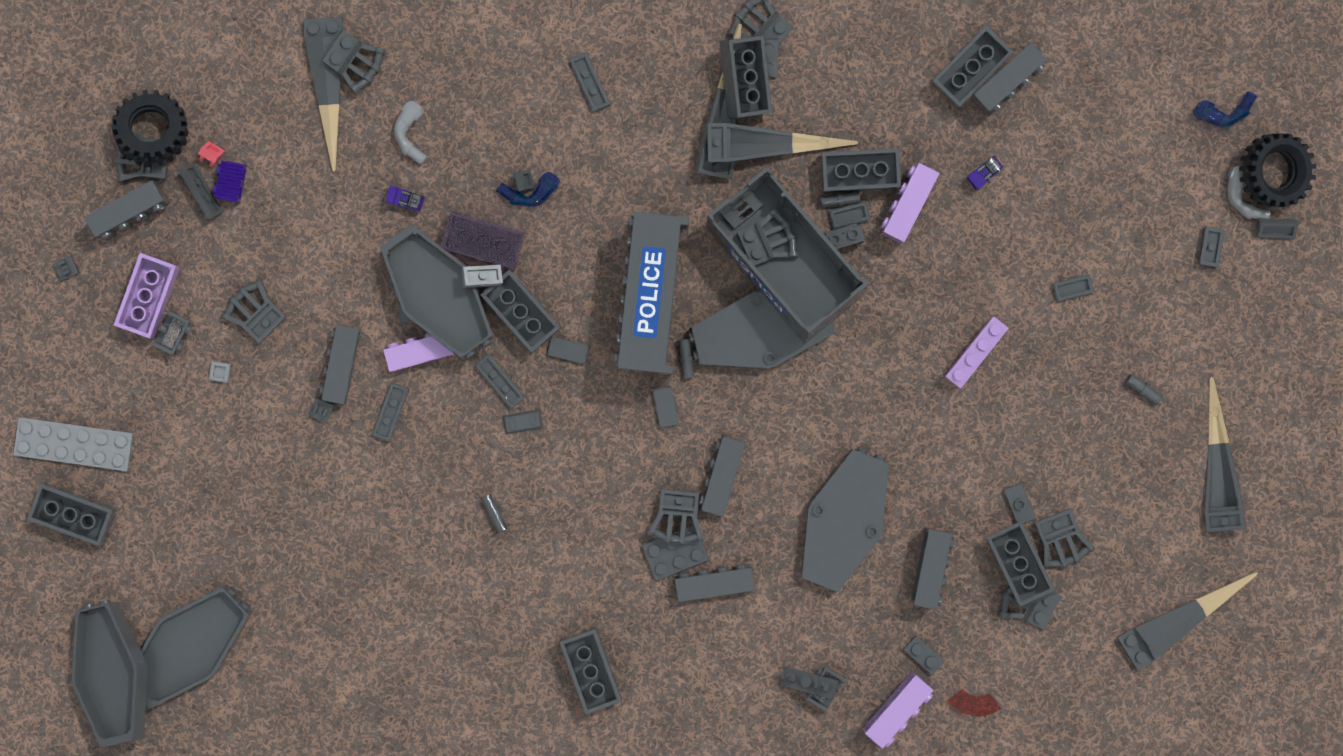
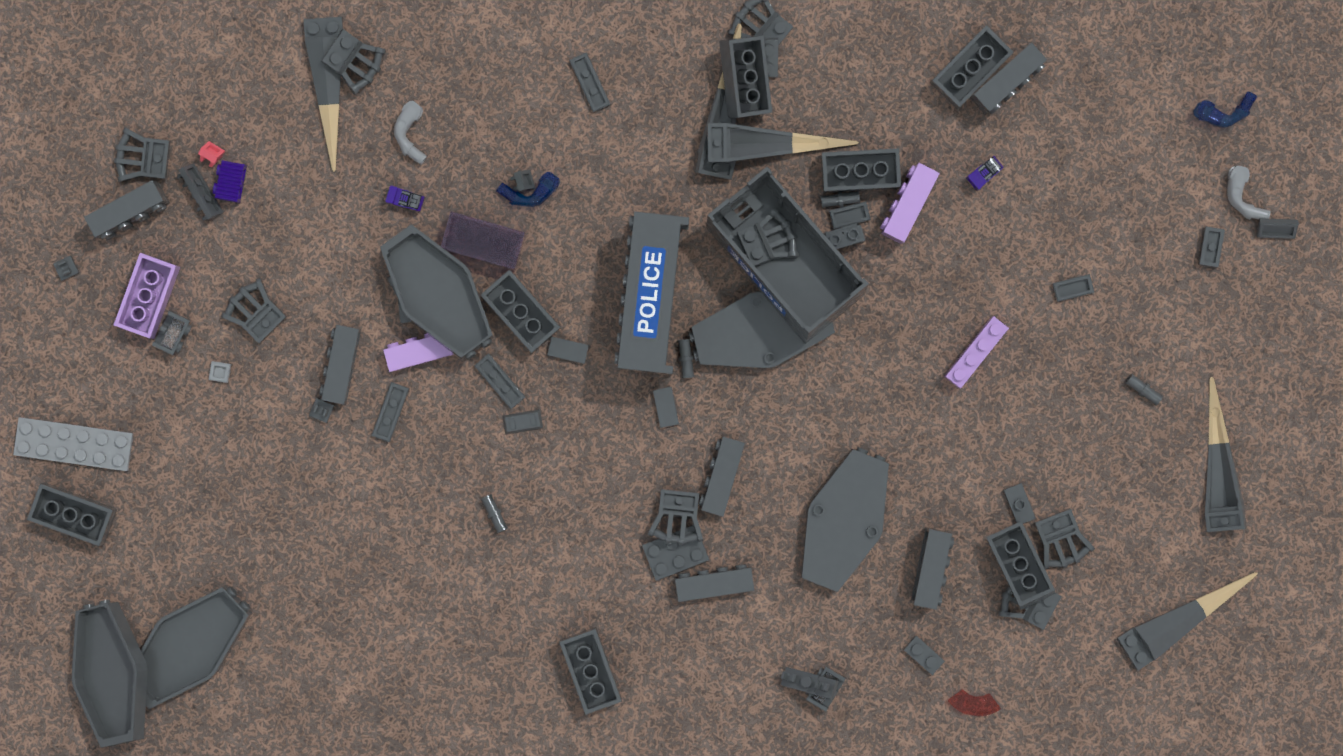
black tyre [112,90,189,167] -> none
light grey plate [461,265,503,287] -> none
lavender brick [862,671,933,749] -> none
black tyre [1239,133,1316,207] -> none

